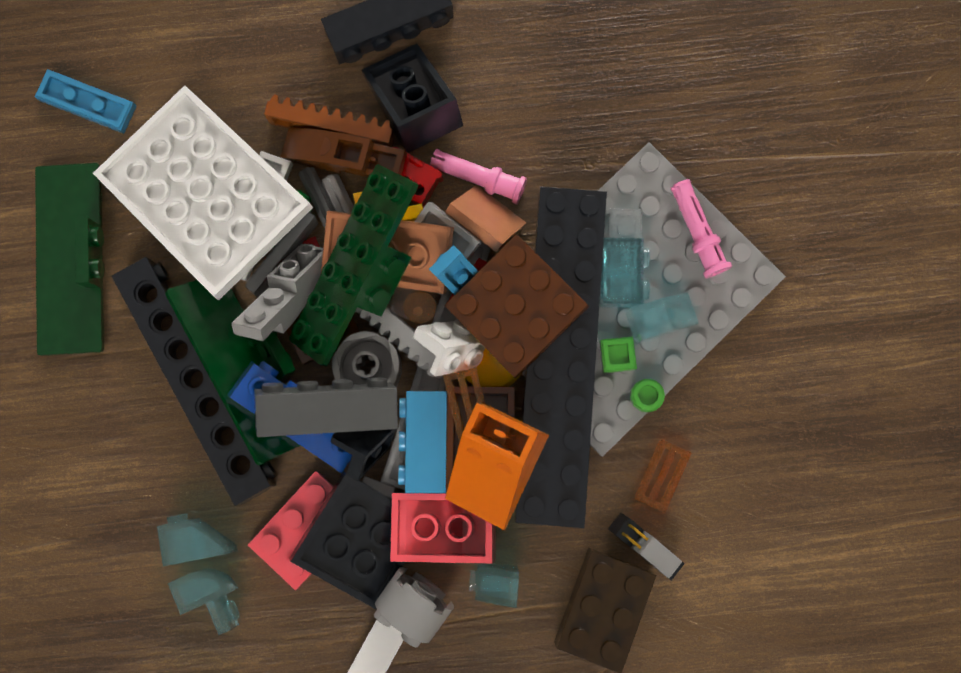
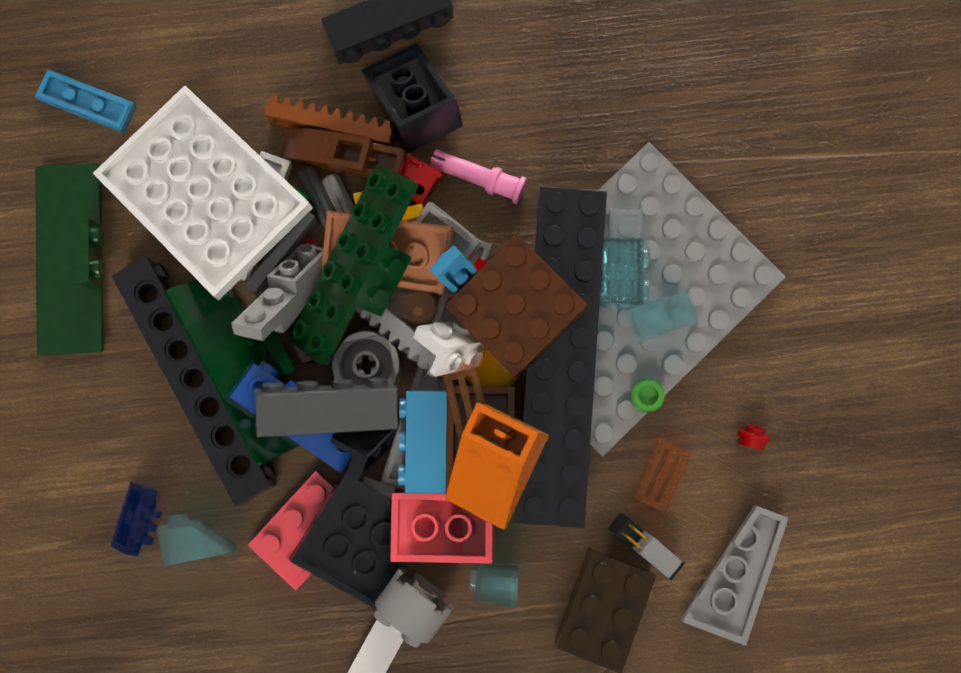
clear light blue brick [168,569,239,635] -> none
nougat tile [445,185,526,252] -> none
bright green tile [599,336,637,373] -> none
bright pink pin [670,179,732,279] -> none
none -> clear blue hinge [111,482,162,556]
none -> light grey wing [680,506,788,646]
none -> red plate [737,424,771,450]

